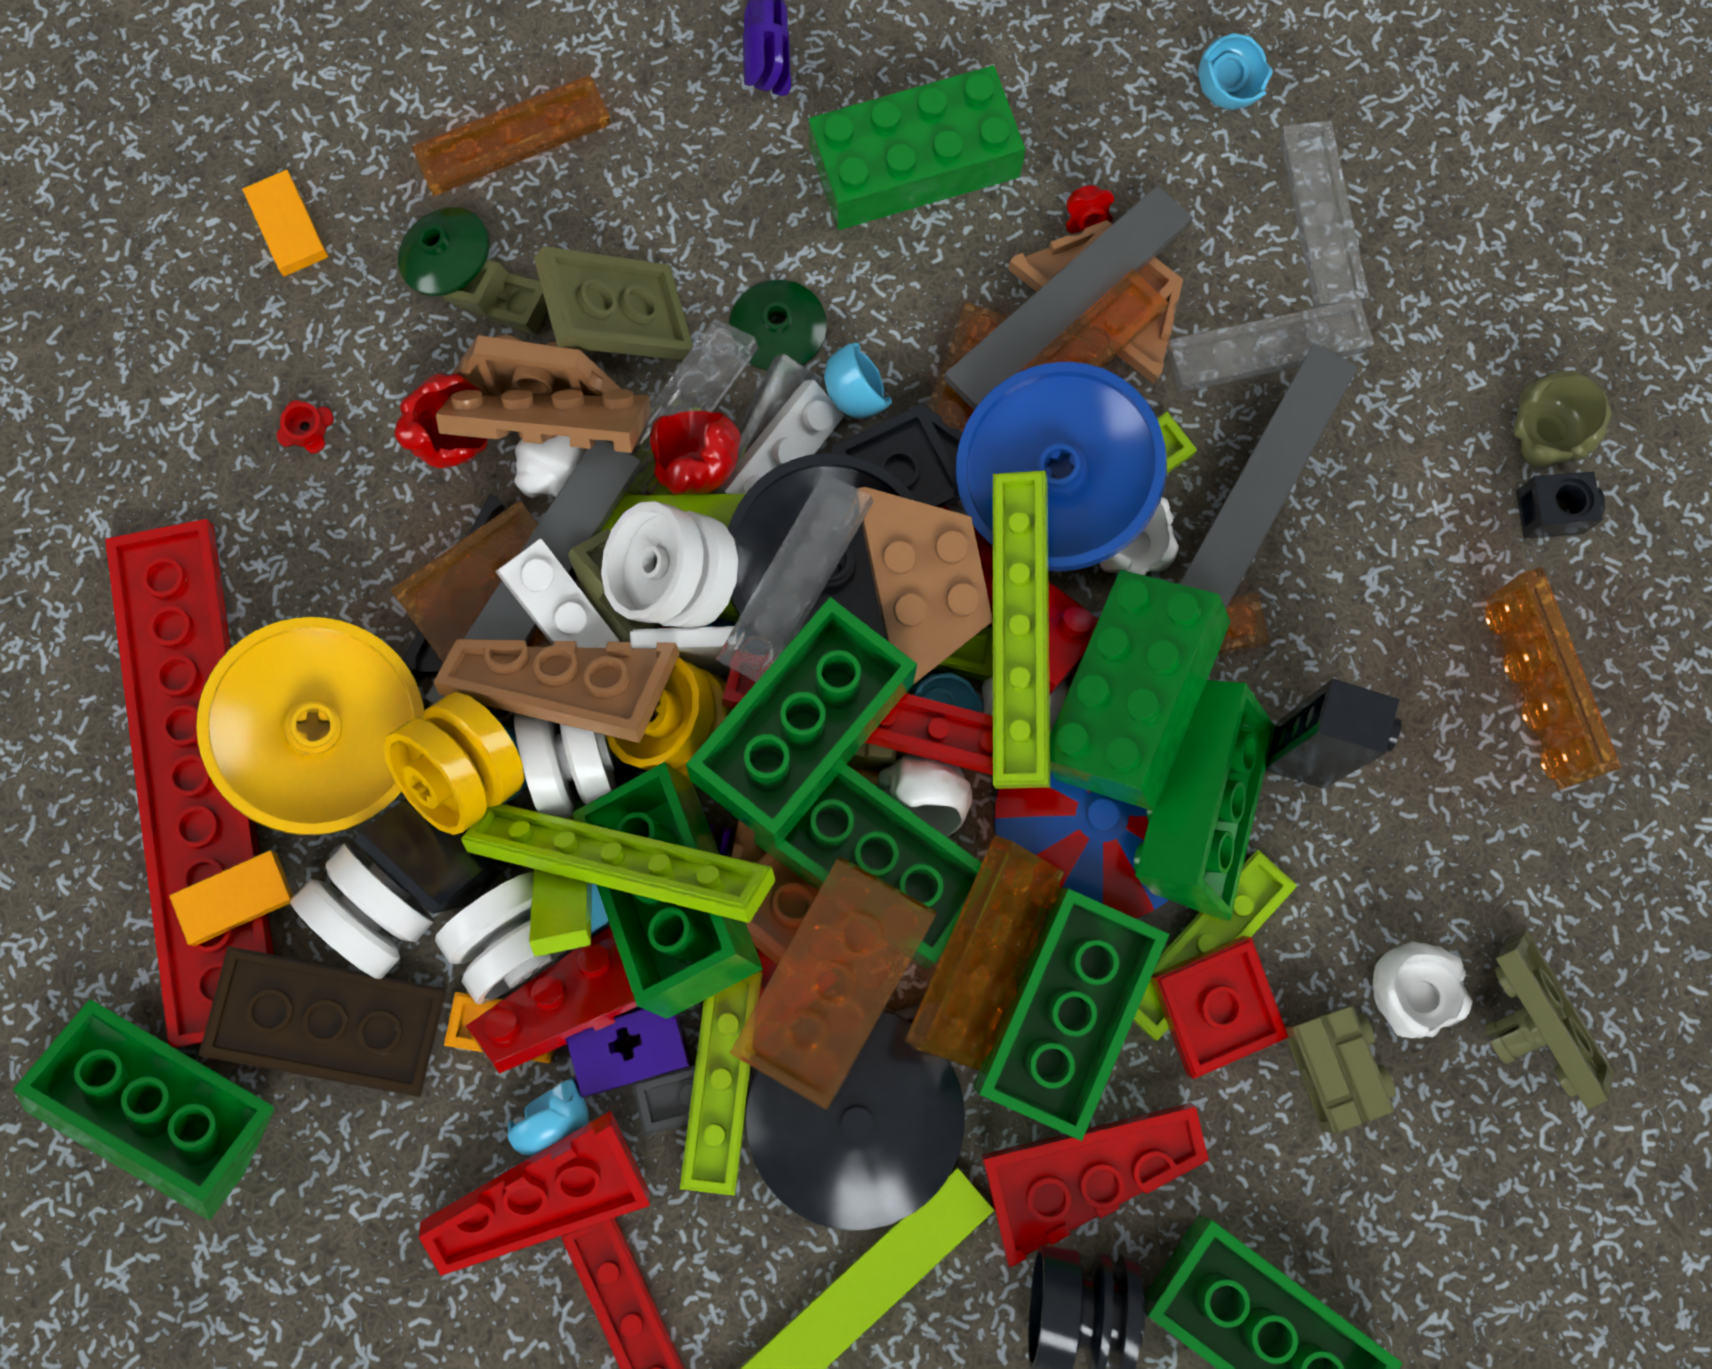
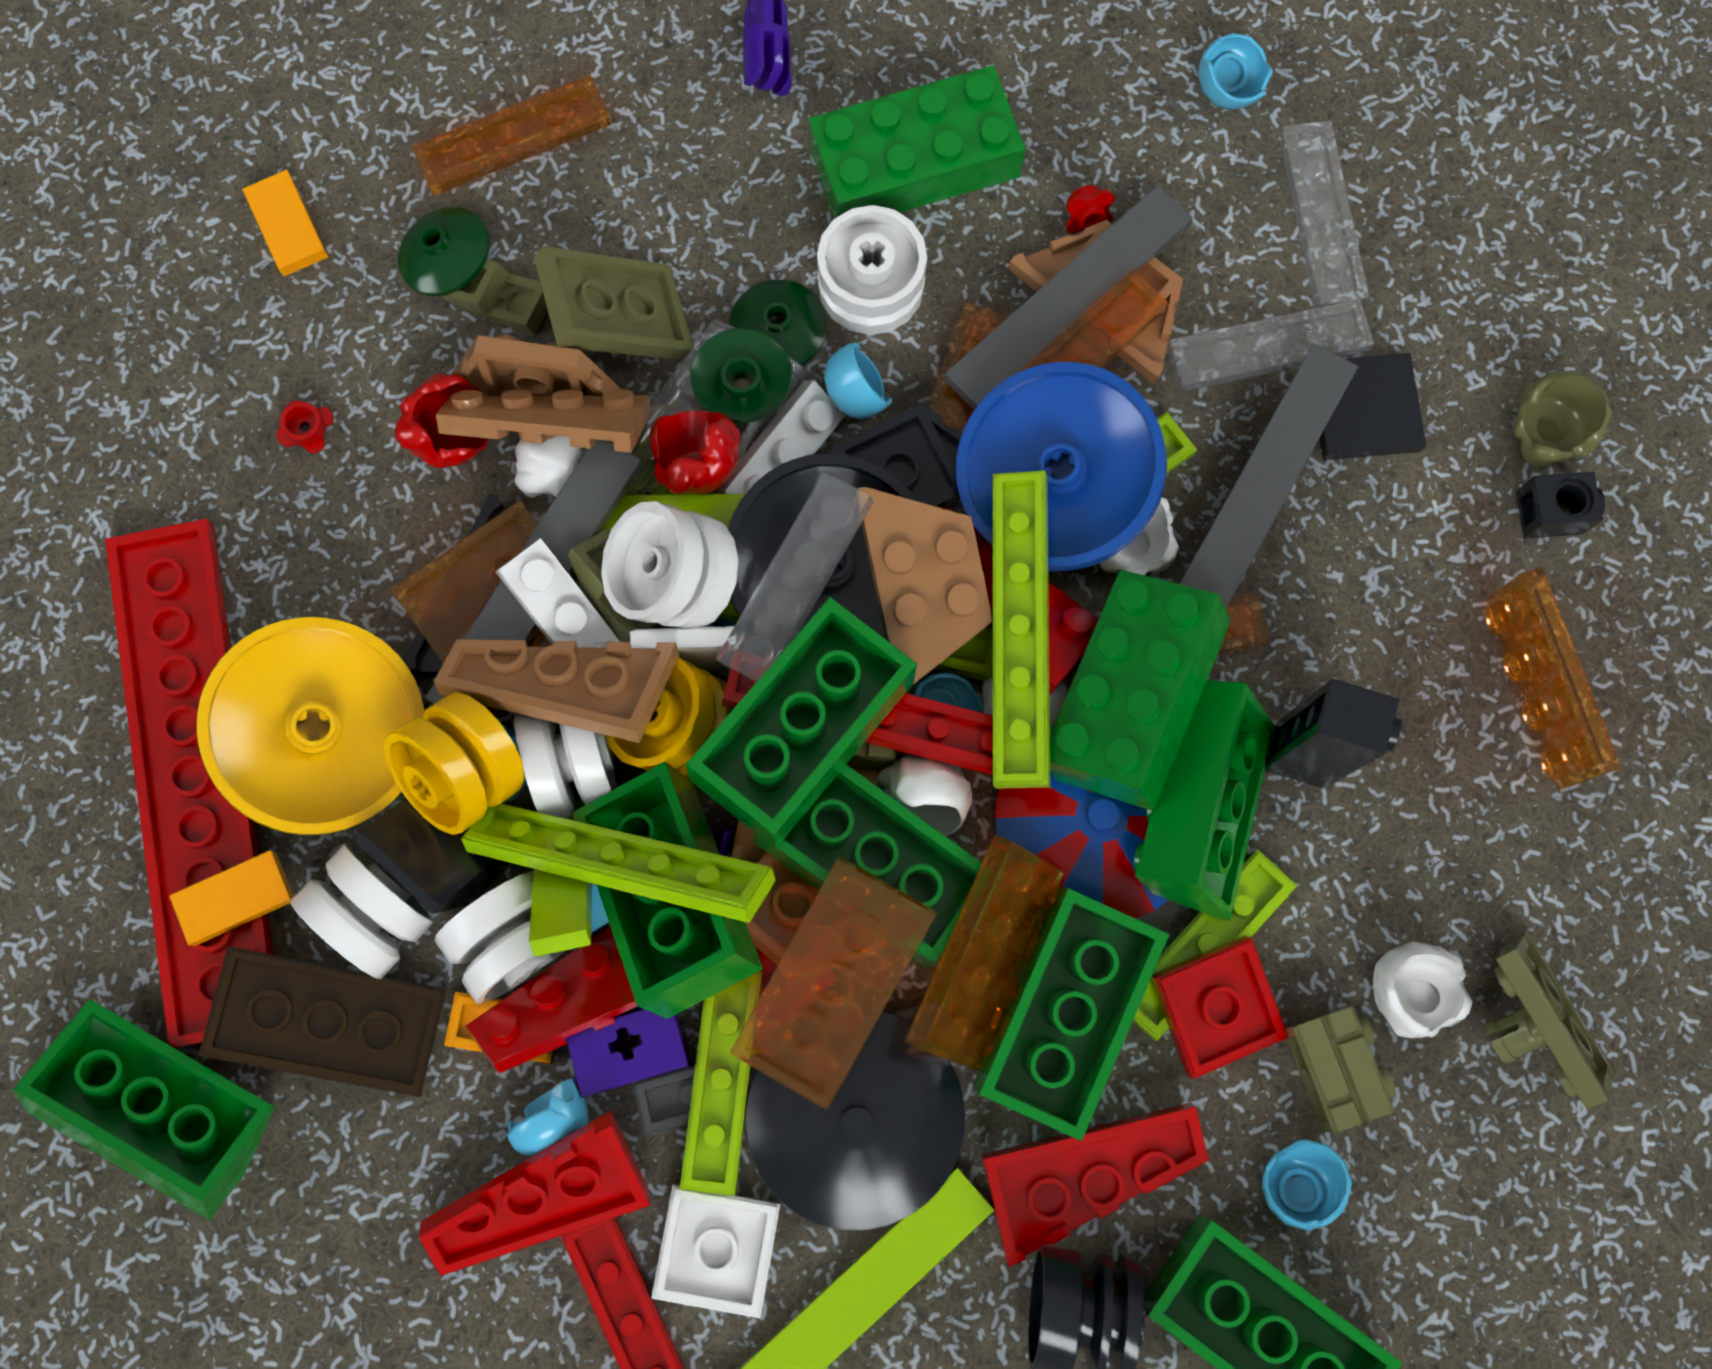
none -> white tile [651,1184,781,1318]
none -> dark green dish [690,328,792,423]
none -> white wheel [817,205,927,335]
none -> medium azure hair [1262,1139,1352,1230]
none -> black tile [1320,353,1426,460]

